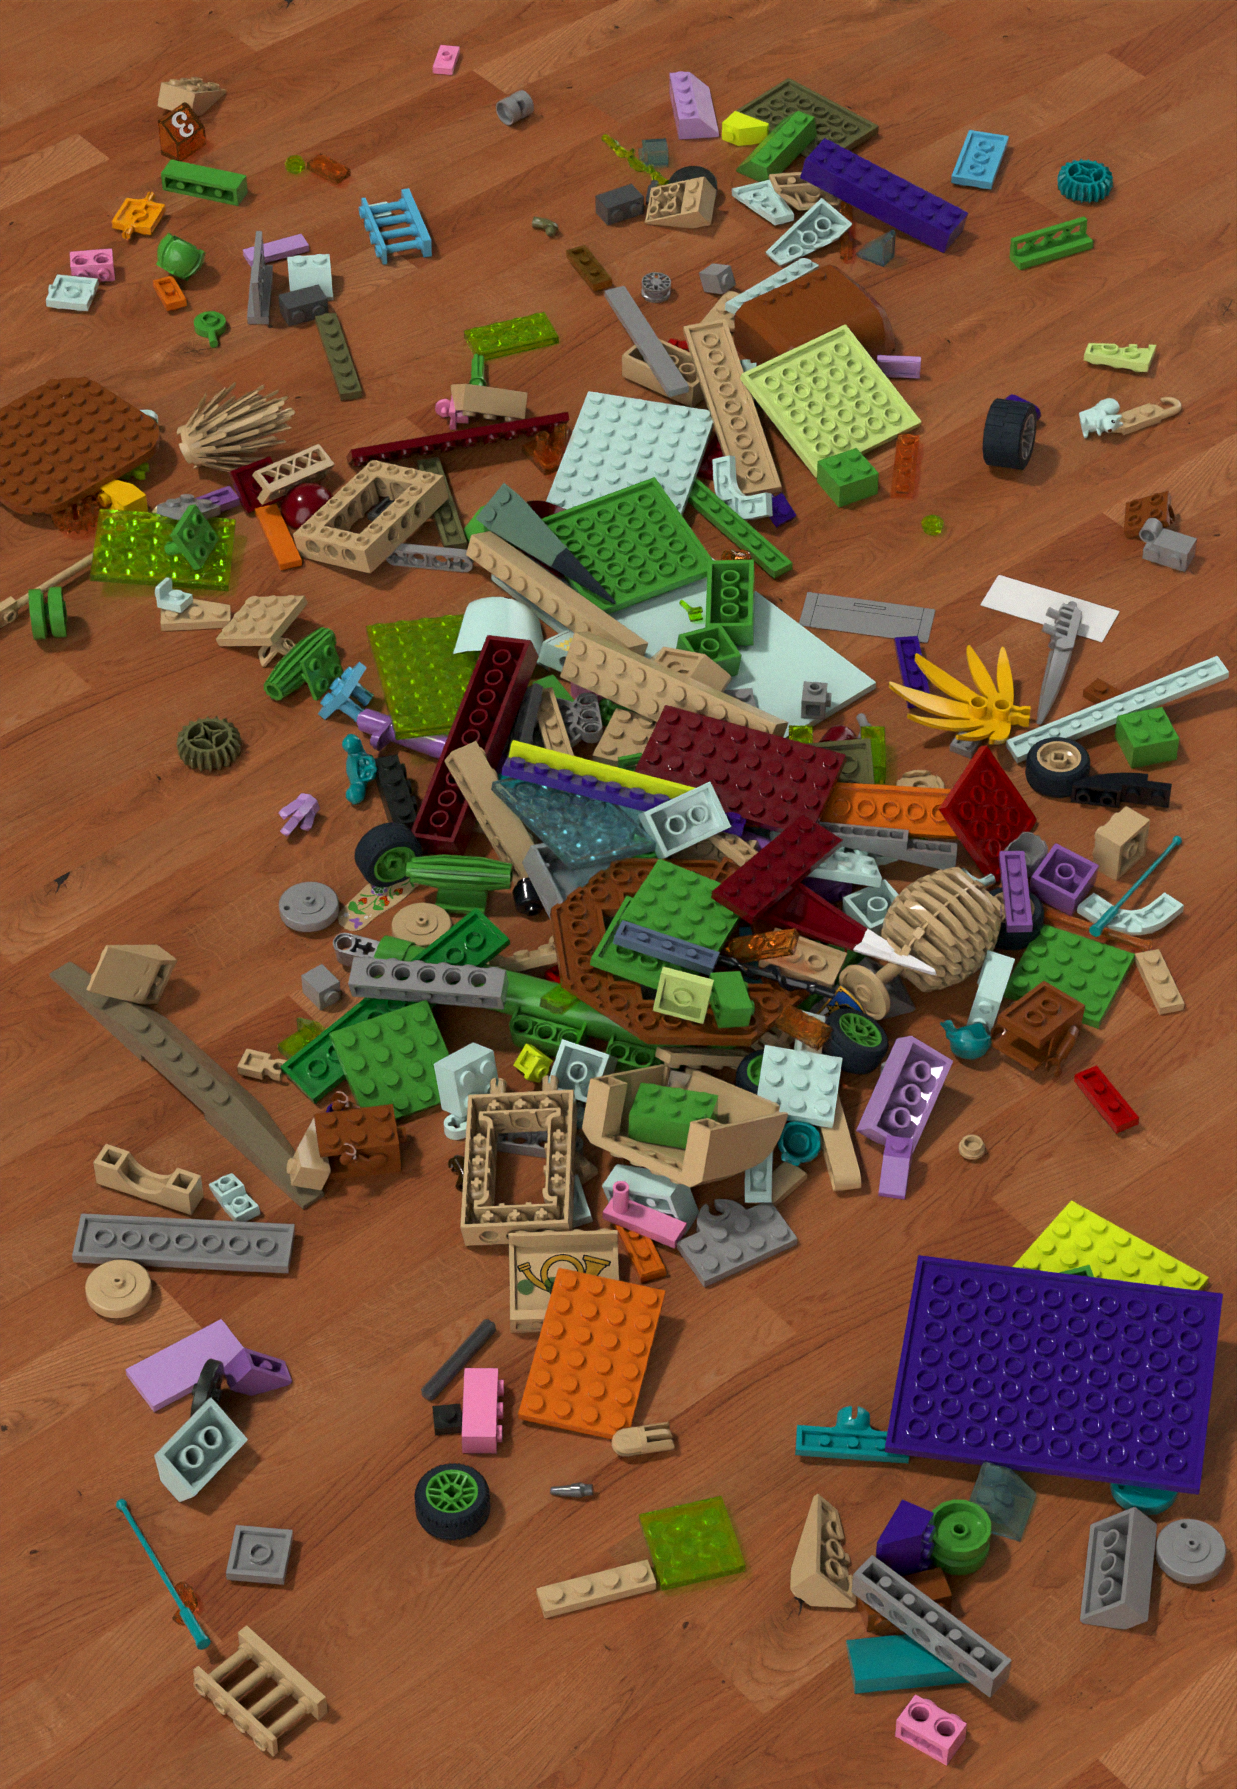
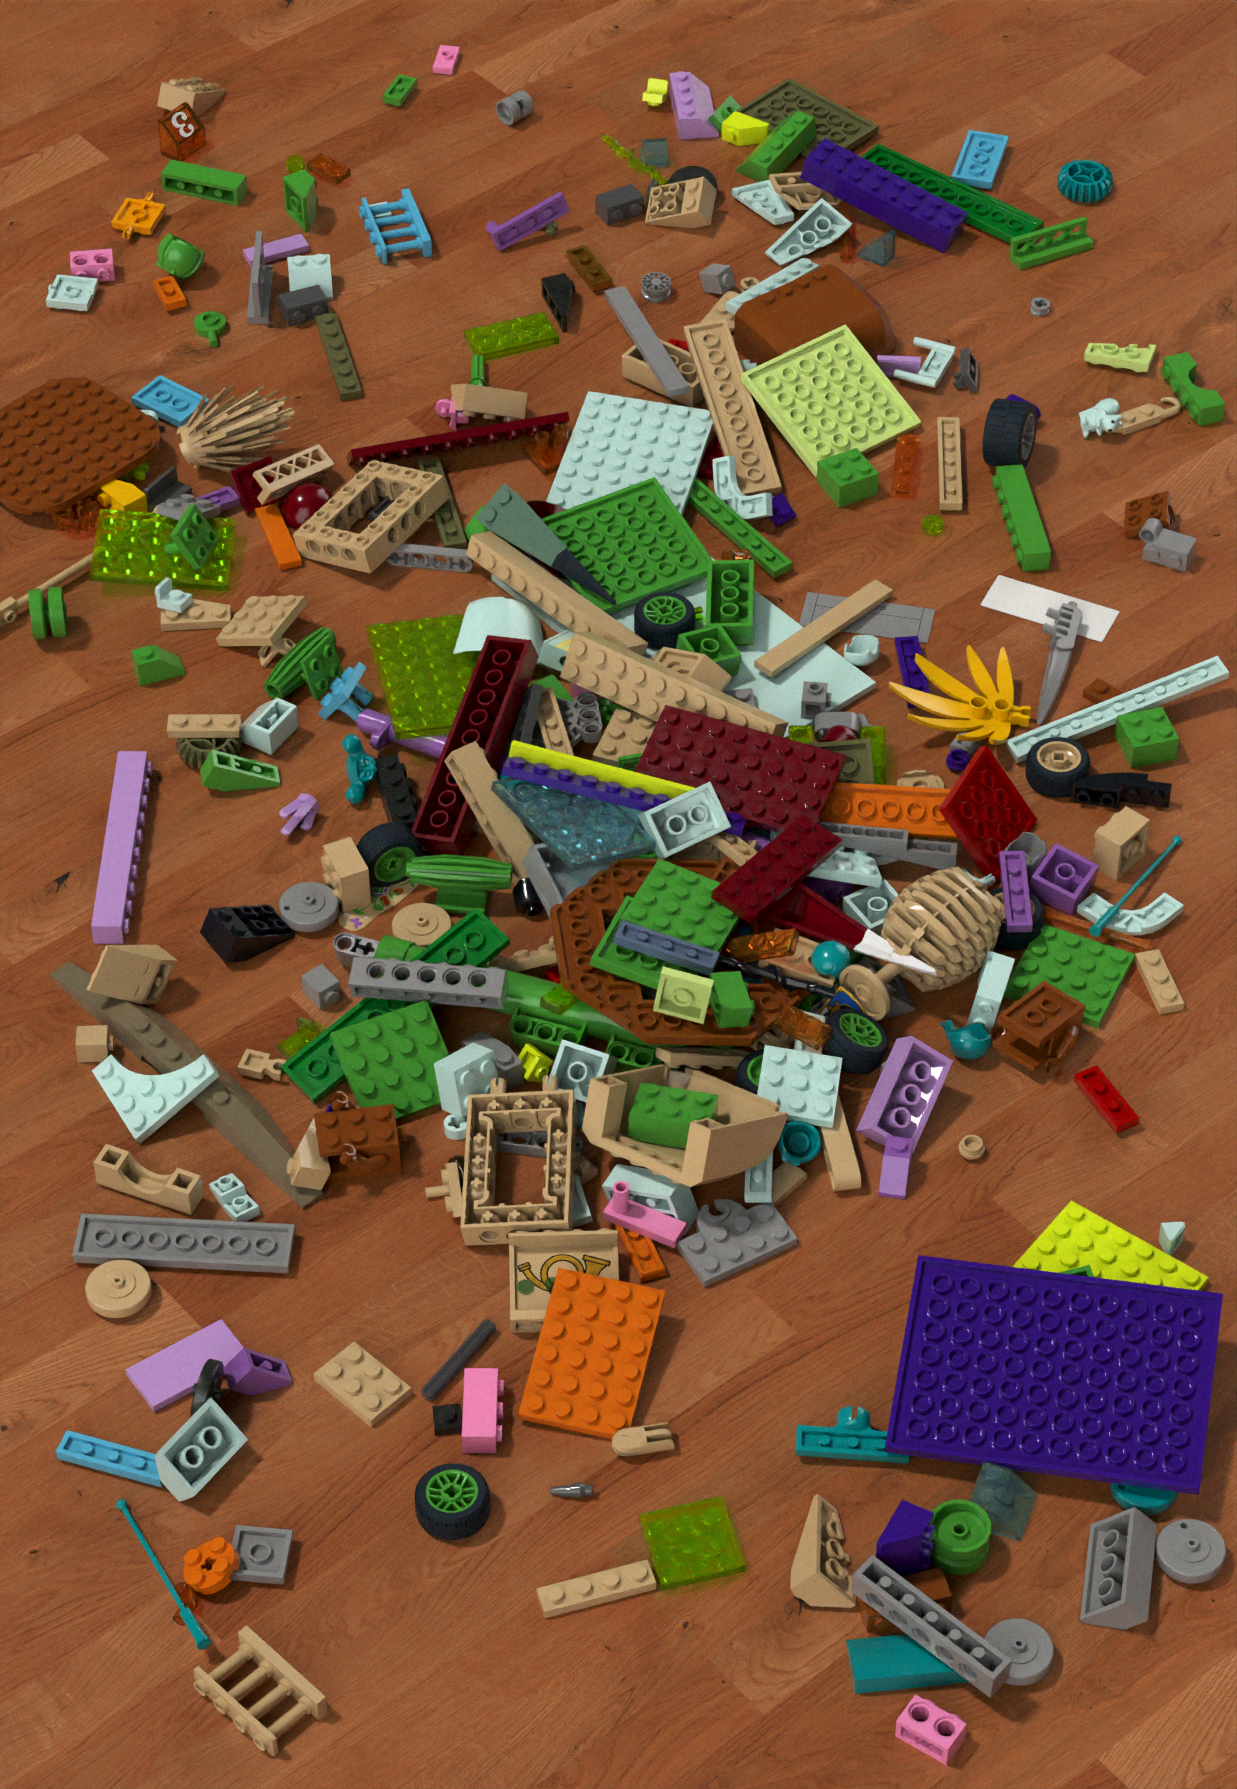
none -> medium azure plate [55,1430,163,1487]
none -> tan brick [75,1025,114,1063]
none -> lavender brick [91,751,153,944]
none -> light aqua plate [92,1054,220,1144]
none -> medium azure plate [131,375,210,427]
none -> bright green slope [131,645,185,686]
none -> dark grey panel [144,466,192,512]
none -> tan plate [167,714,241,738]
none -> orange plate [183,1537,240,1595]
none -> bright green slope [200,750,280,792]
none -> black slope [200,904,295,963]
none -> light aqua slope [240,698,299,755]
none -> bright green slope [283,169,318,232]
none -> tan plate [314,1342,412,1427]
none -> tan brick [320,837,371,913]
none -> bright green plate [382,74,417,106]
none -> tan plate [425,1162,462,1217]
none -> light grey slope [461,1031,523,1091]
none -> medium lavender piece [485,192,570,251]
none -> pearl dark grey slope [541,273,575,332]
none -> black wheel [634,592,695,650]
none -> neon yellow bracket [642,78,668,106]
none -> bright green plate [709,95,741,133]
none -> tan bush [740,277,759,293]
none -> tan tile [754,579,893,678]
none -> teal hair [811,940,851,978]
none -> light grey beam [814,712,860,742]
none -> light aqua hair [844,635,879,667]
none -> green plate [861,144,1044,247]
none -> light aqua plate [893,337,957,388]
none -> tan plate [937,417,963,511]
none -> dark purple plate [946,749,970,771]
none -> dark grey plate [953,347,978,392]
none -> light grey wheel [984,1618,1054,1686]
none -> bright green brick [992,464,1051,572]
none -> light grey bush [1030,297,1050,317]
none -> light aqua slope [1158,1222,1186,1256]
none -> bright green arch [1161,352,1225,426]

